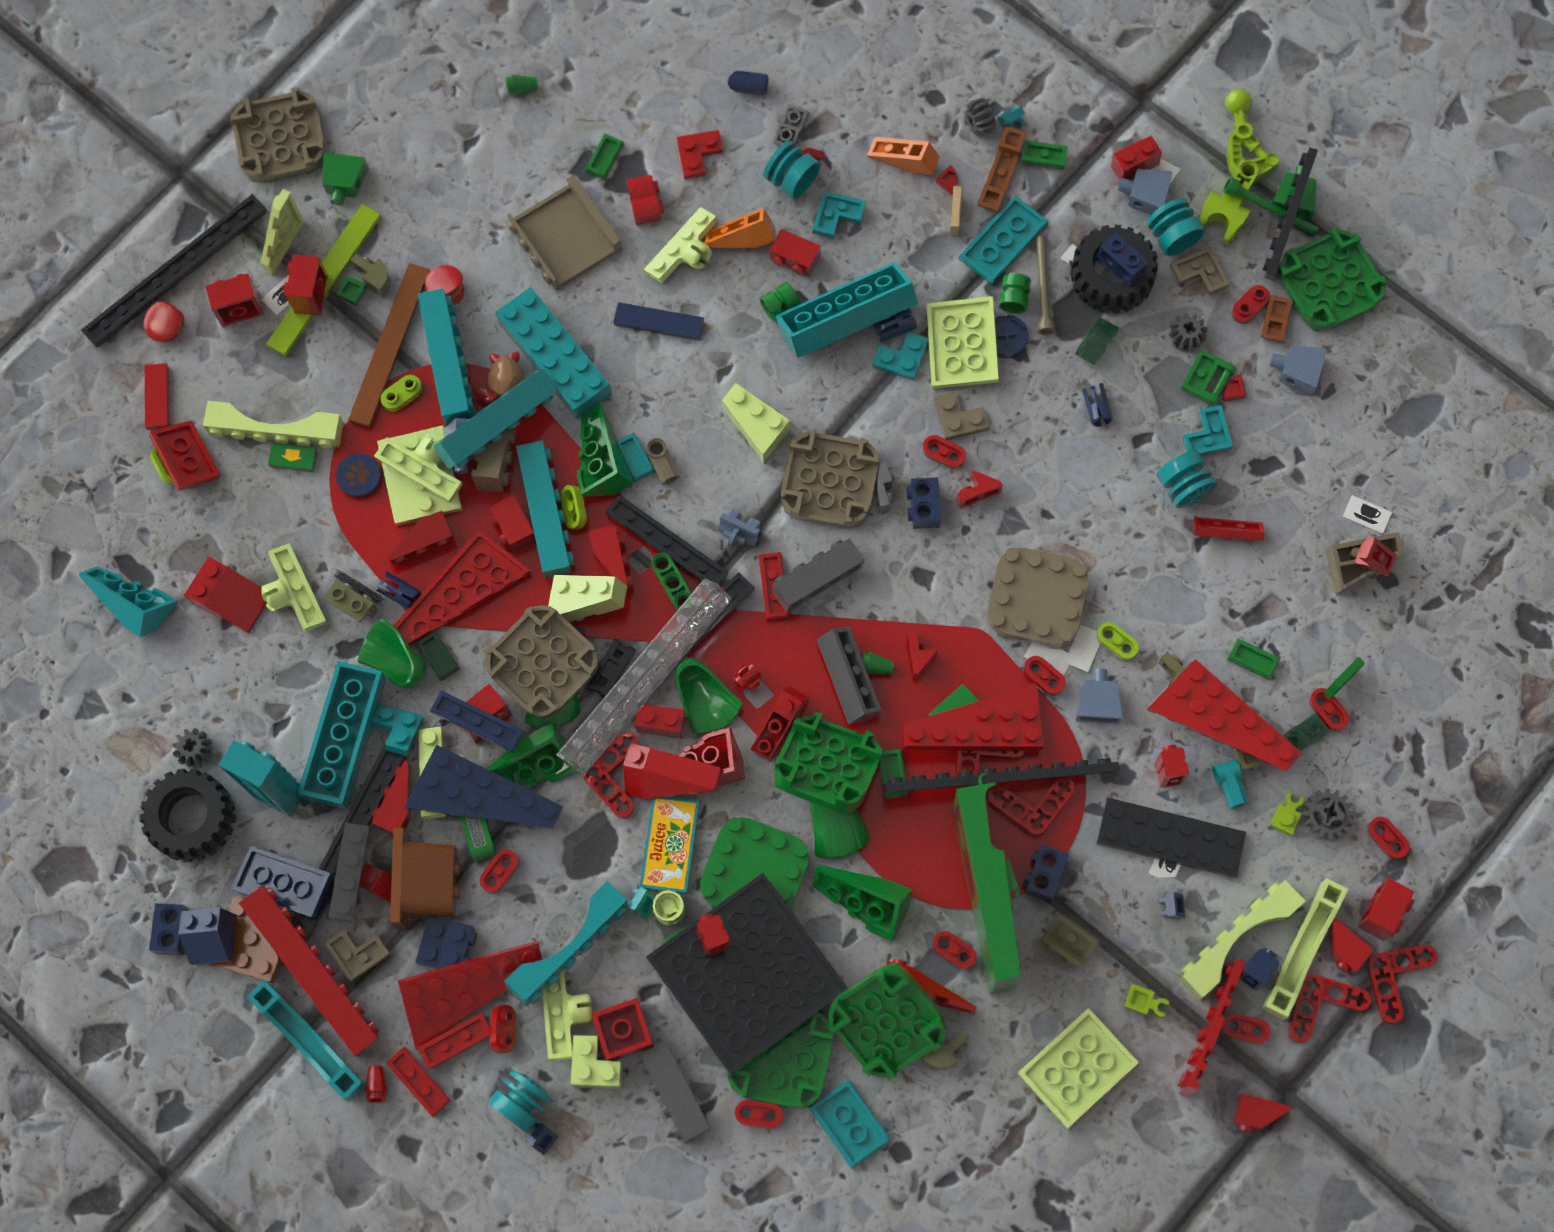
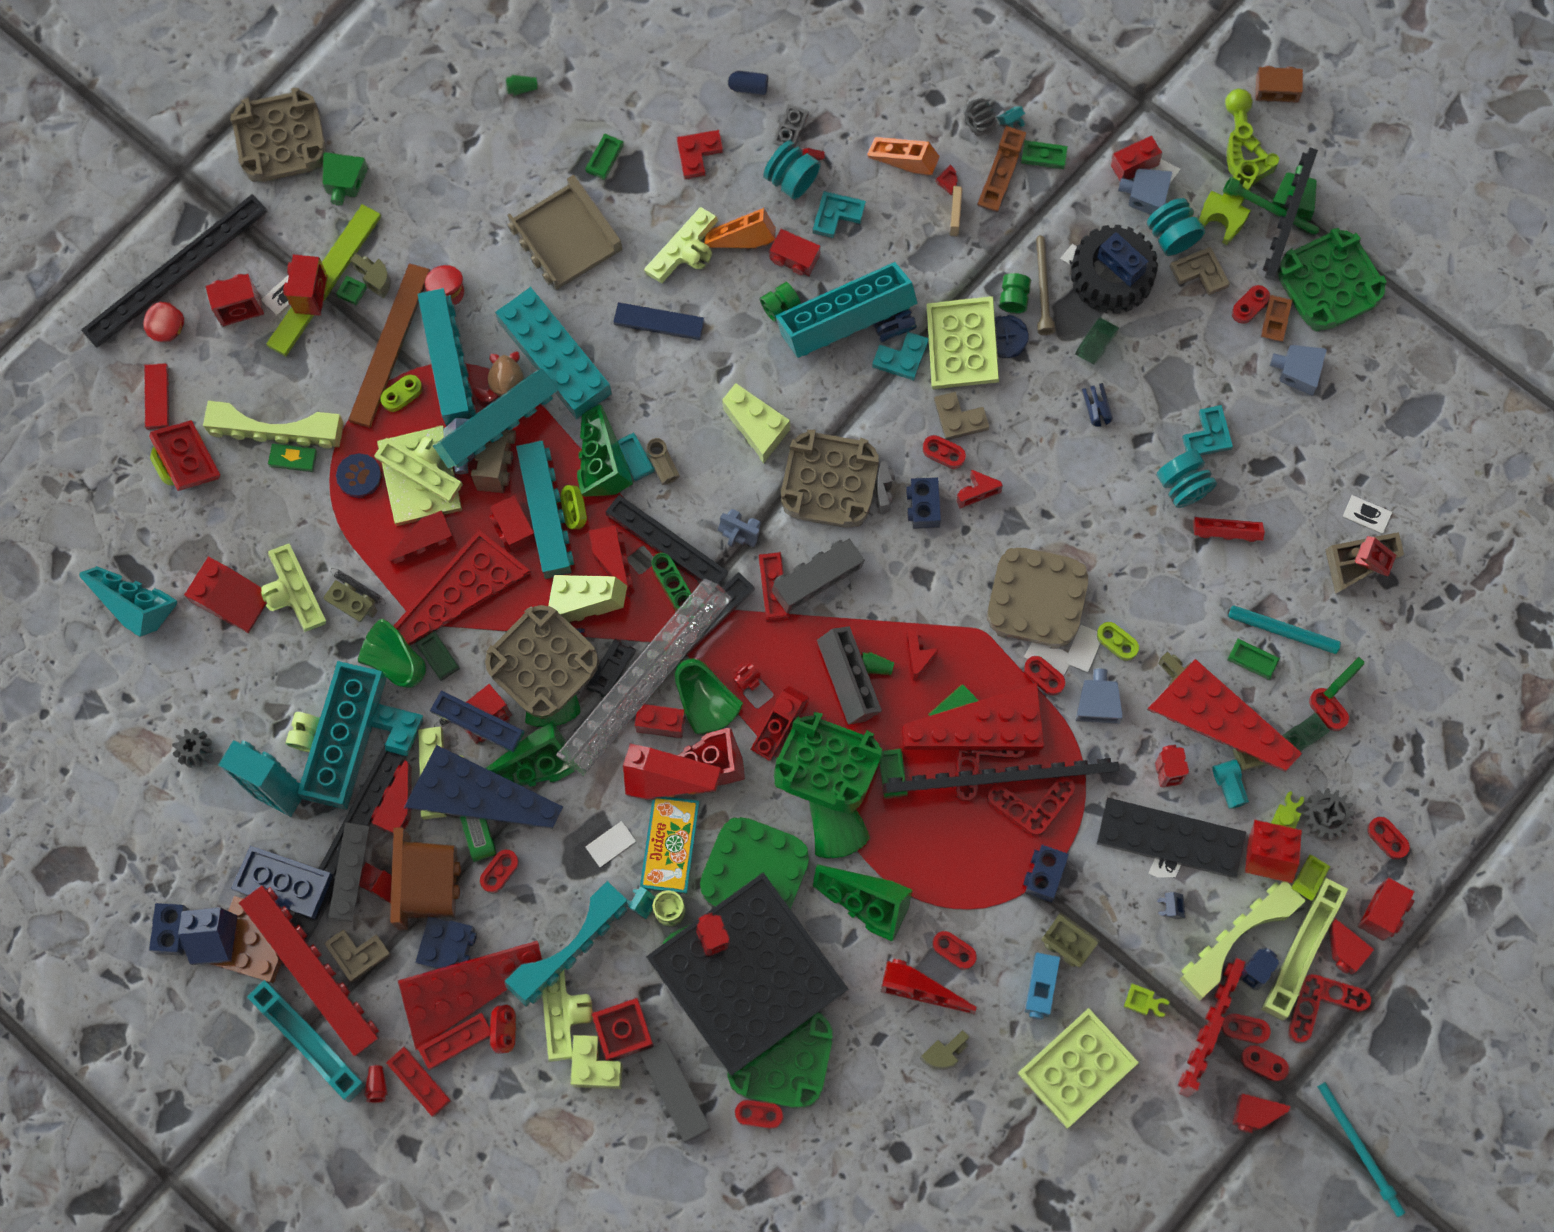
black tyre [139,768,236,862] -> none
yellowish green plate [261,189,304,275] -> none
dark blue arm [376,571,421,609] -> none
teal wheel [487,1069,553,1134] -> none
dark blue tile [525,1122,559,1156] -> none
red beam [582,732,639,819] -> none
red brick [626,175,665,225] -> none
teal tile [809,1080,891,1169] -> none
green plate [828,963,947,1080] -> none
green piece [953,772,1021,994] -> none
teal tile [958,196,1049,285] -> none
dark grey gear [1169,313,1208,352] -> none
green plate [1180,349,1237,407] -> none
red tile [1223,375,1246,402] -> none
red beam [1367,945,1438,1024] -> none
none -> yellowish green wheel [285,712,320,752]
none -> white sticker [586,821,636,867]
none -> dark azure brick [1025,952,1060,1020]
none -> teal axle [1228,605,1341,654]
none -> red plate [1241,1045,1289,1082]
none -> red brick [1245,820,1302,883]
none -> dark orange brick [1255,66,1303,103]
none -> lime tile [1291,854,1331,901]
none -> teal bar [1317,1082,1406,1218]

